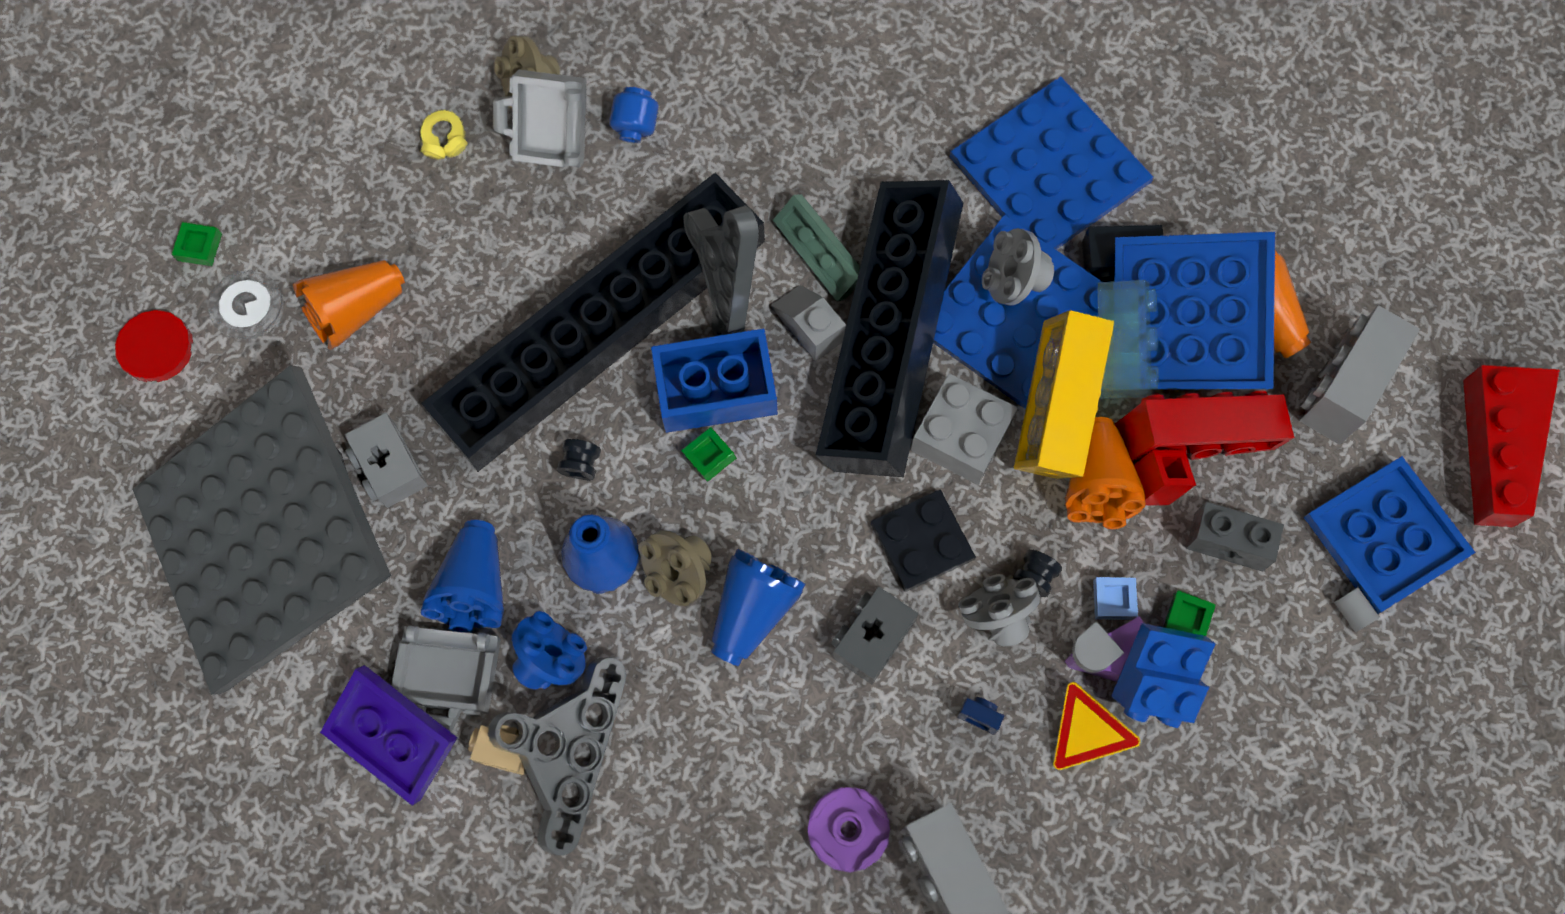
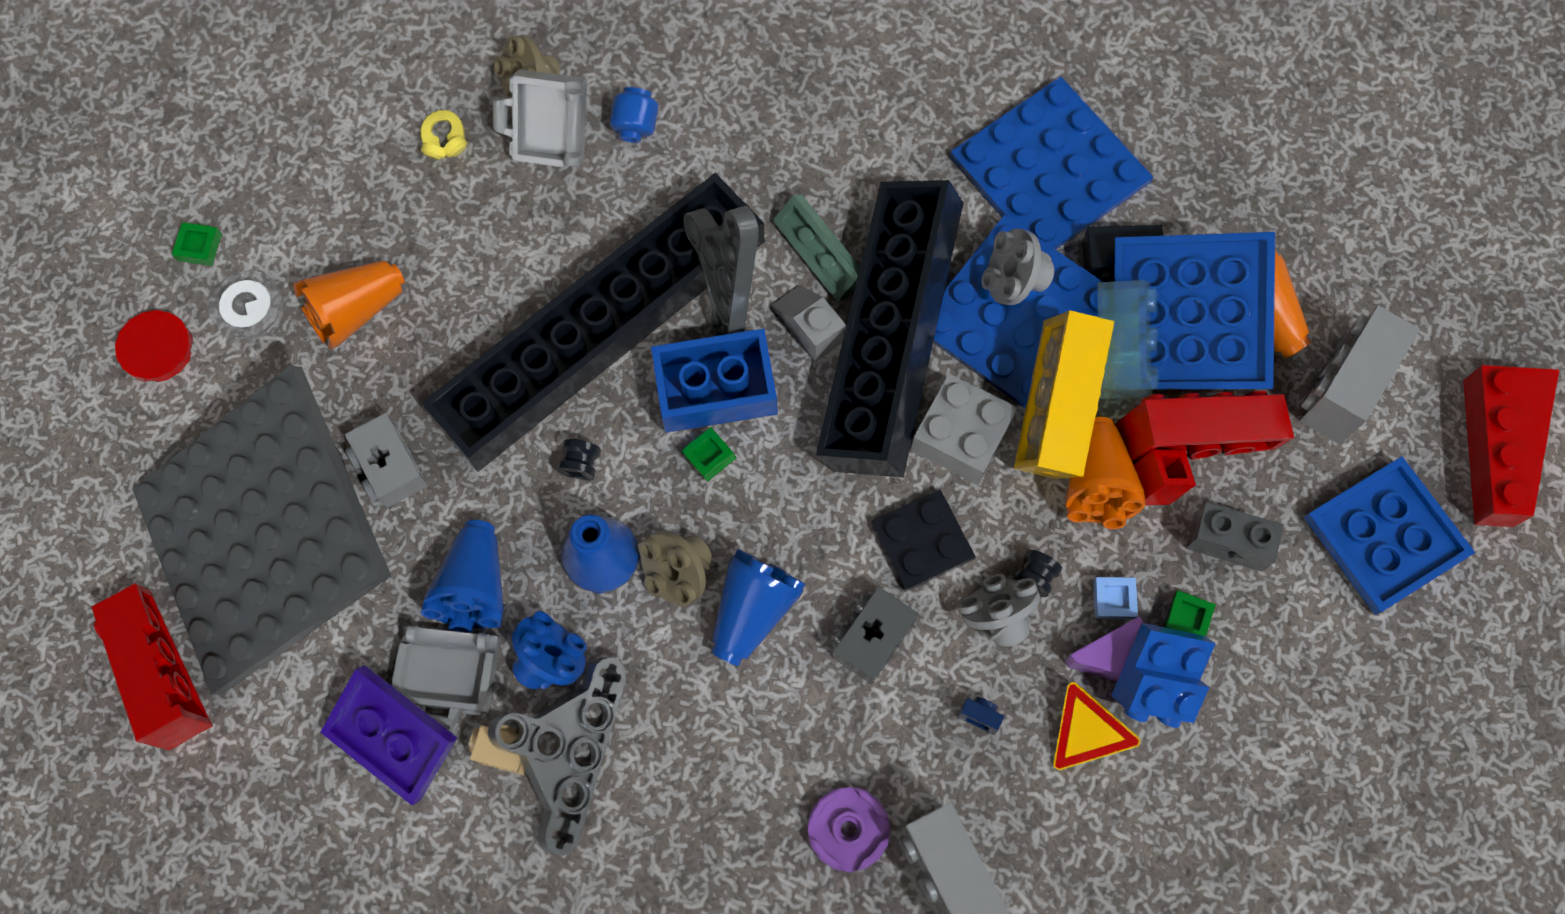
light grey tile [1072,621,1124,673] -> none
light grey hinge [1334,588,1380,632] -> none
none -> red wedge [91,583,213,751]

